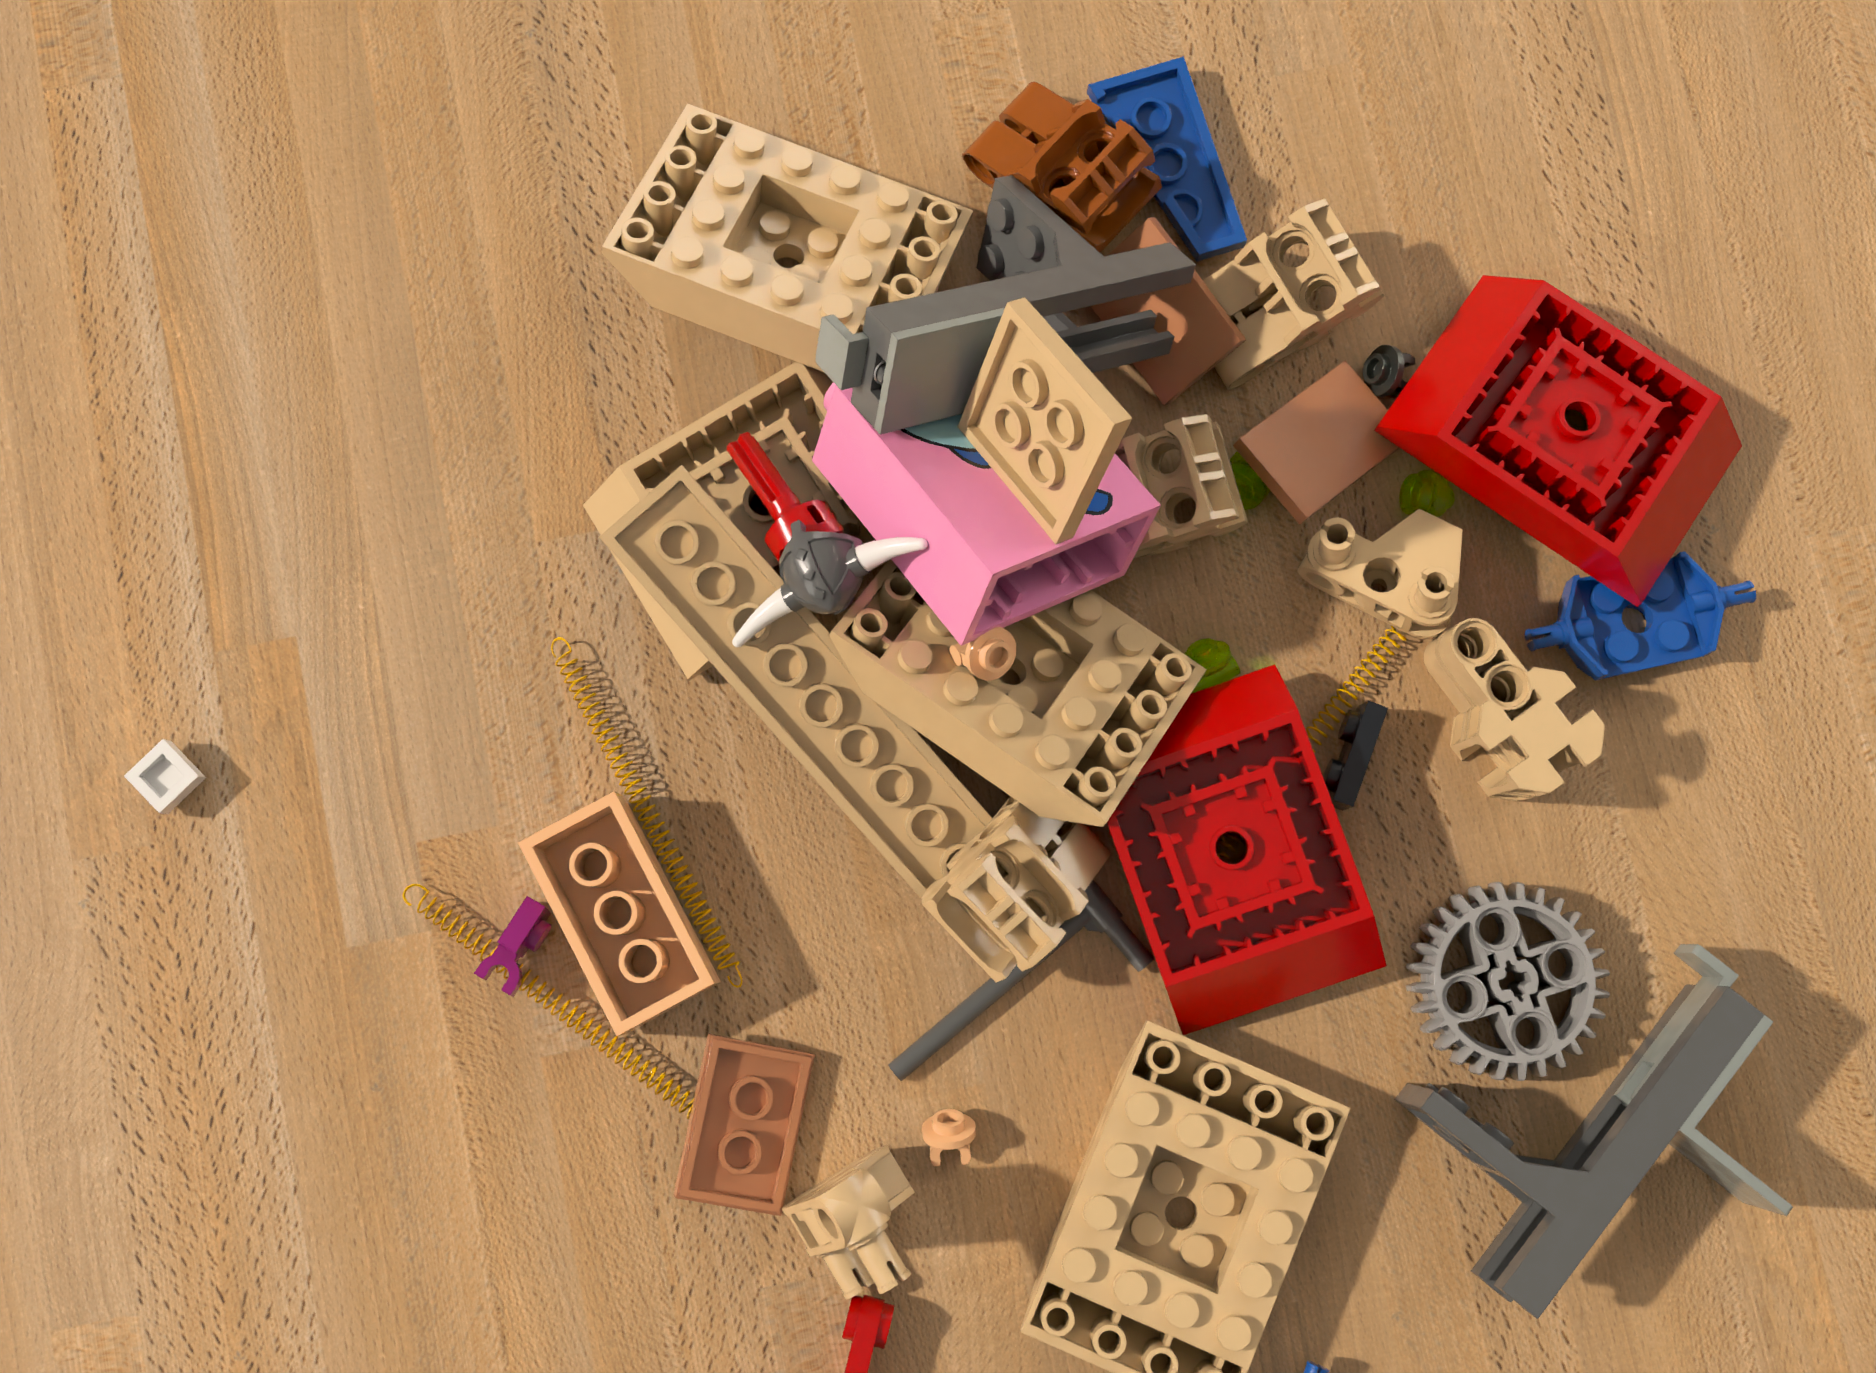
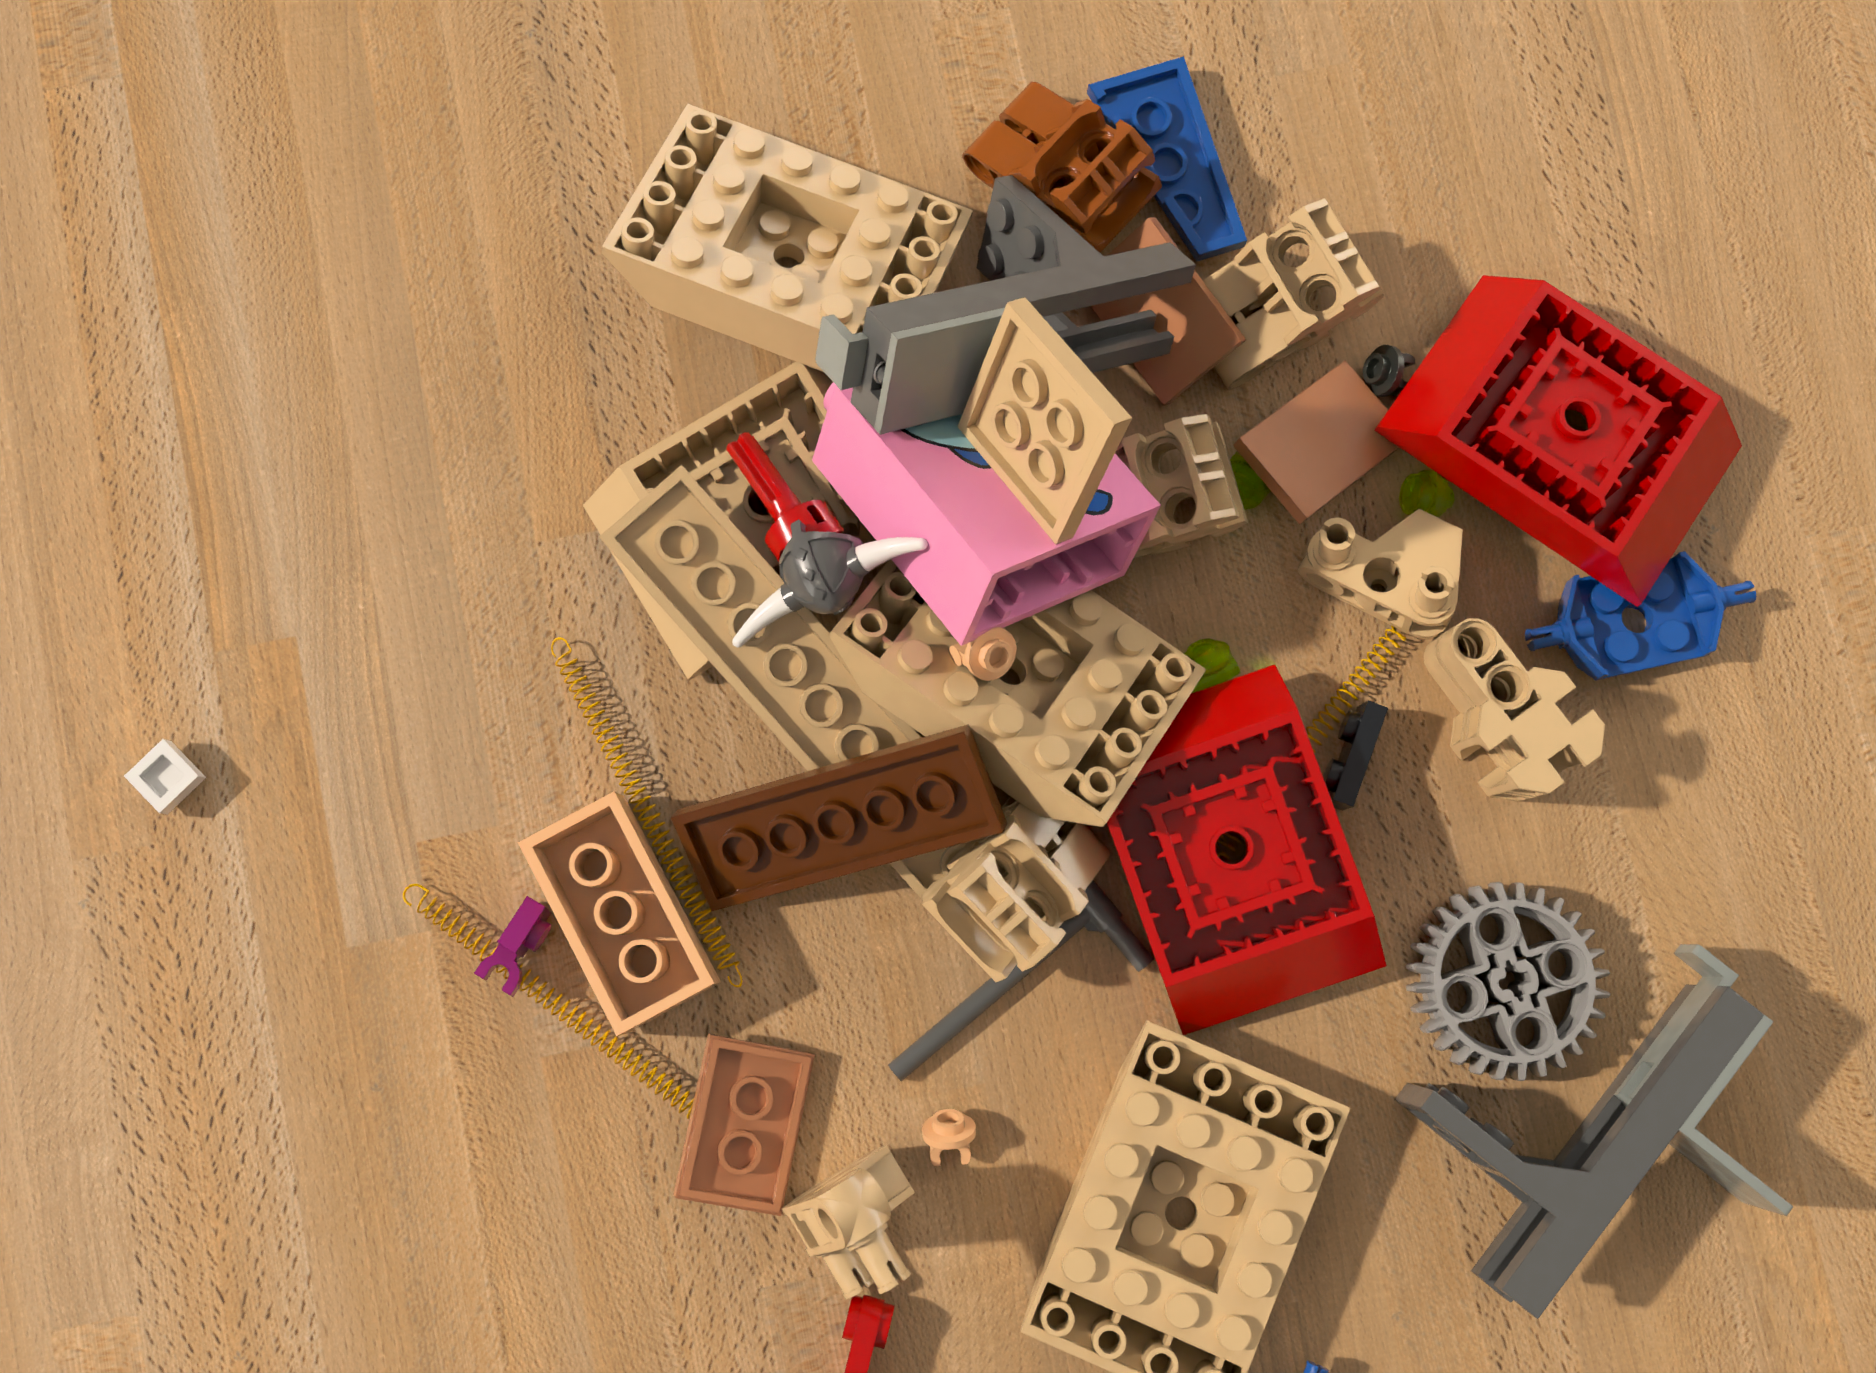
none -> reddish brown plate [671,724,1007,912]

